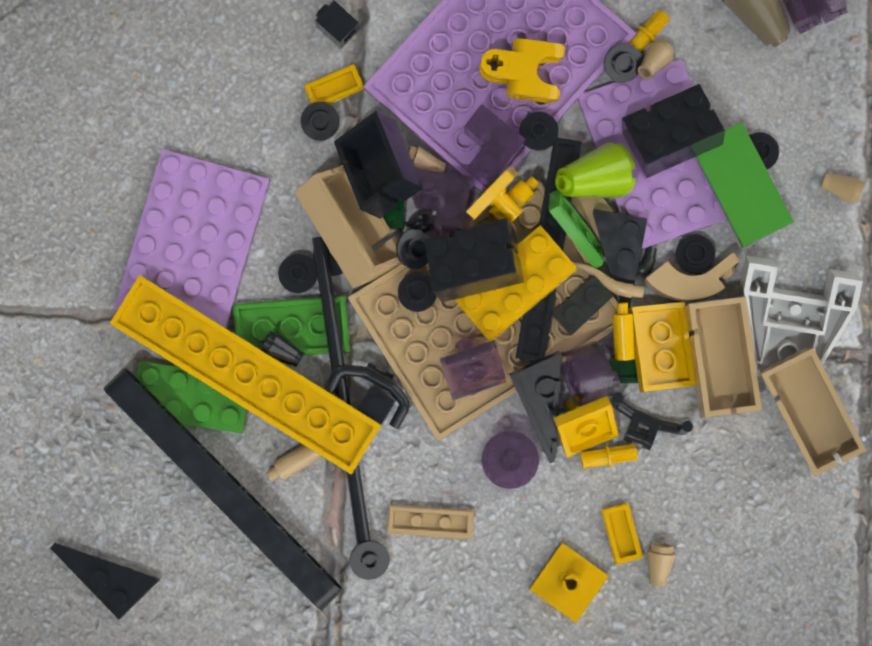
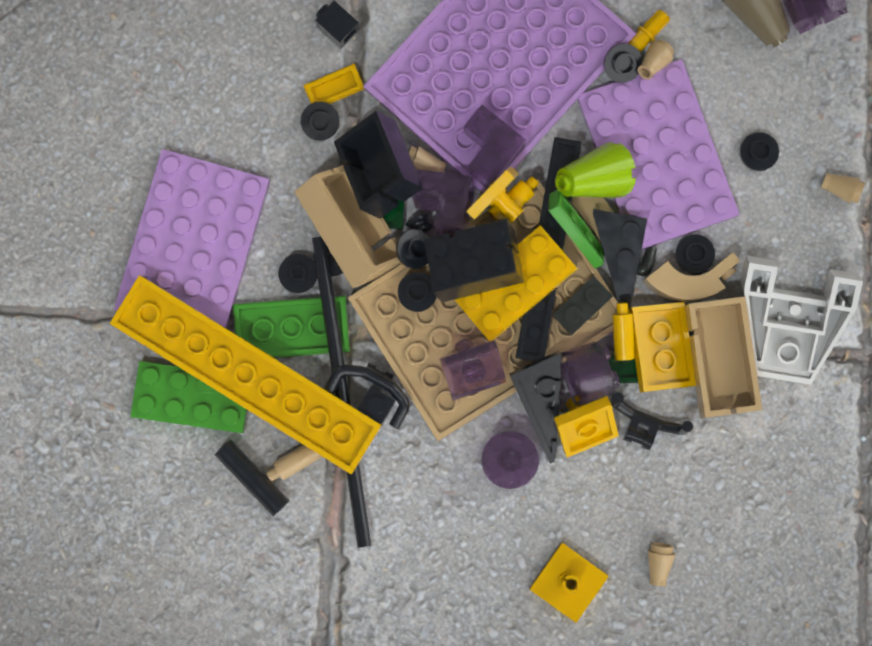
black wing [50,543,160,620] -> none
black beam [103,368,343,611] -> none
black cone [260,331,304,367] -> none
black piece [349,540,390,580] -> none
tan tile [387,505,474,539] -> none
yellow piece [479,39,566,104] -> none
black piece [519,112,559,151] -> none
tan animal [573,262,644,298] -> none
yellow axle [580,444,638,470] -> none
yellow tile [601,503,643,565] -> none
black piece [622,84,725,179] -> none
bright green tile [695,122,794,248] -> none
tan piece [760,345,867,477] -> none
none -> black piece [215,440,289,517]

